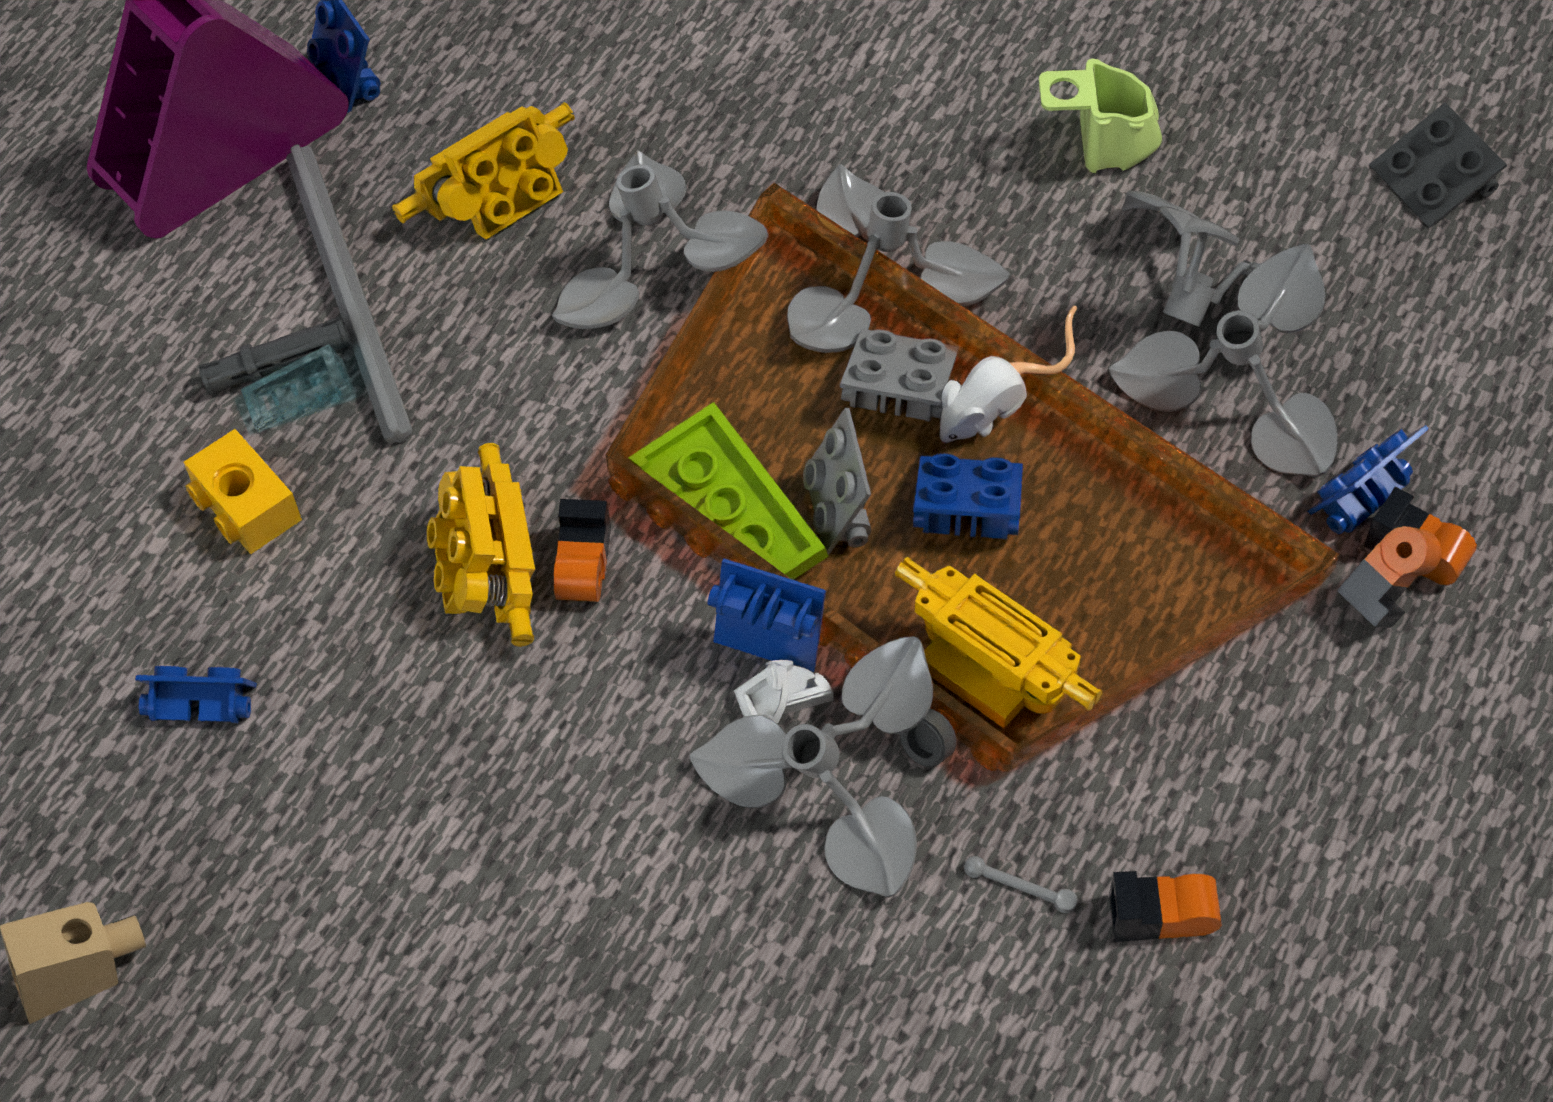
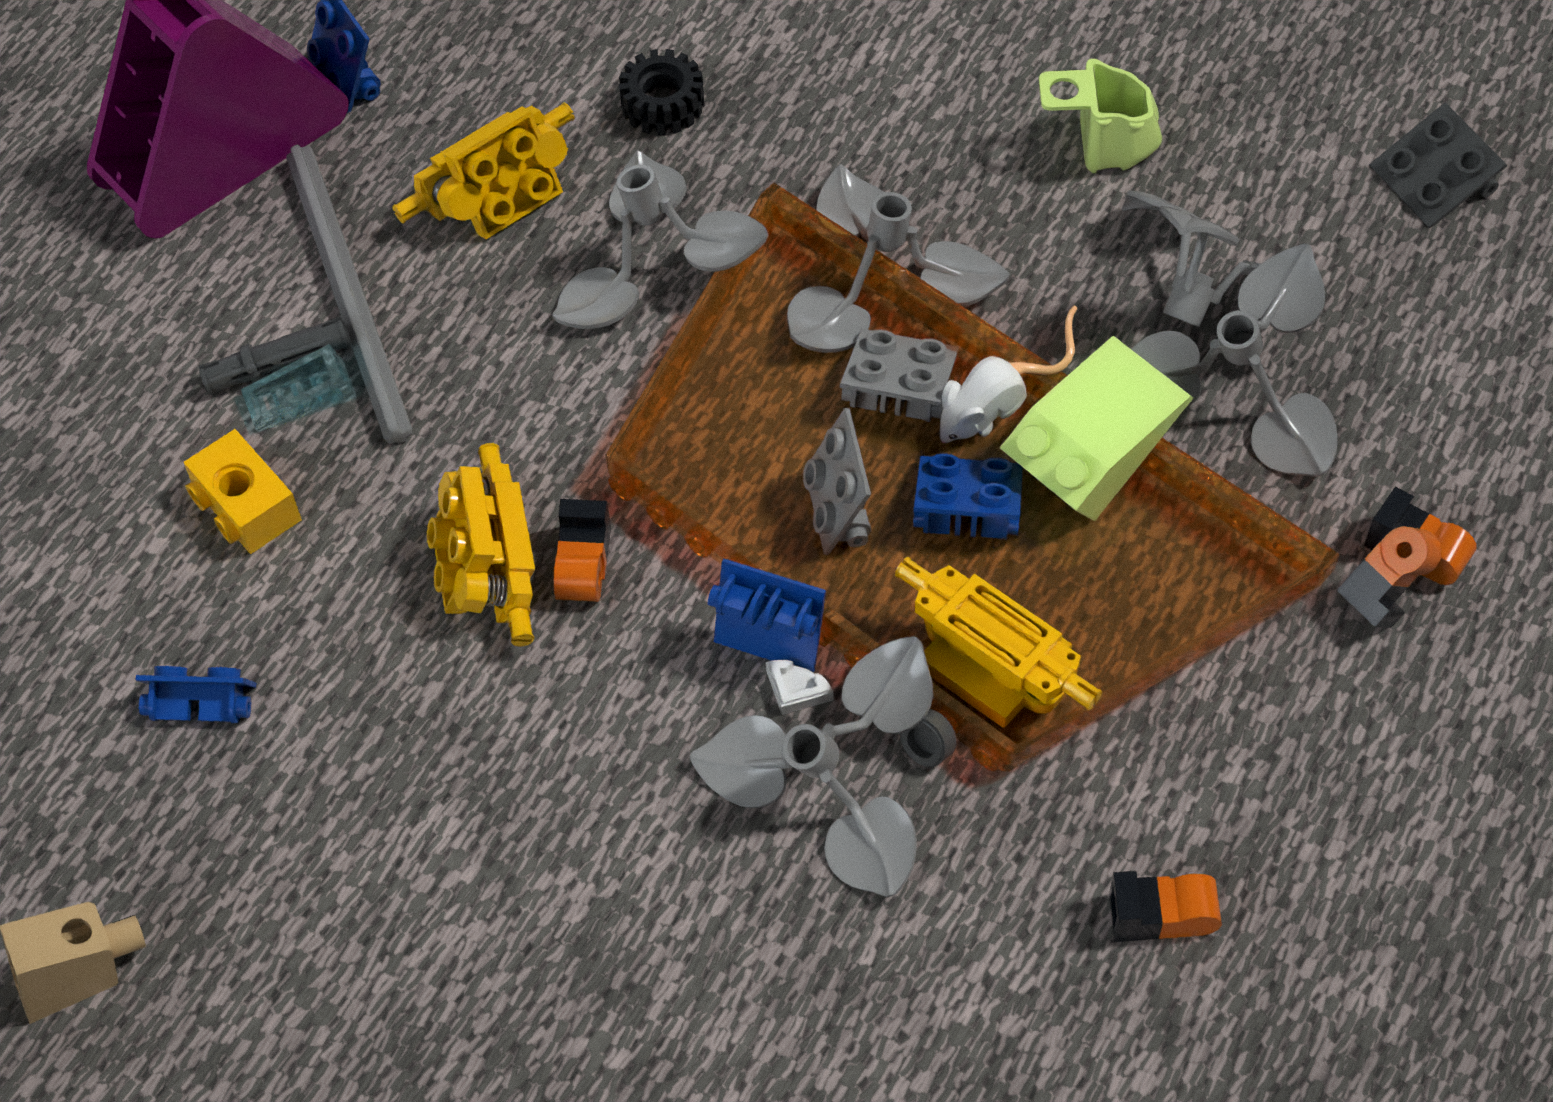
lime wing [628,402,828,580] -> none
white tile [734,662,789,723] -> none
light grey hinge [964,856,1078,913] -> none
blue hinge [1307,425,1429,534] -> none
none -> black tyre [619,49,704,135]
none -> yellowish green slope [1000,336,1193,521]

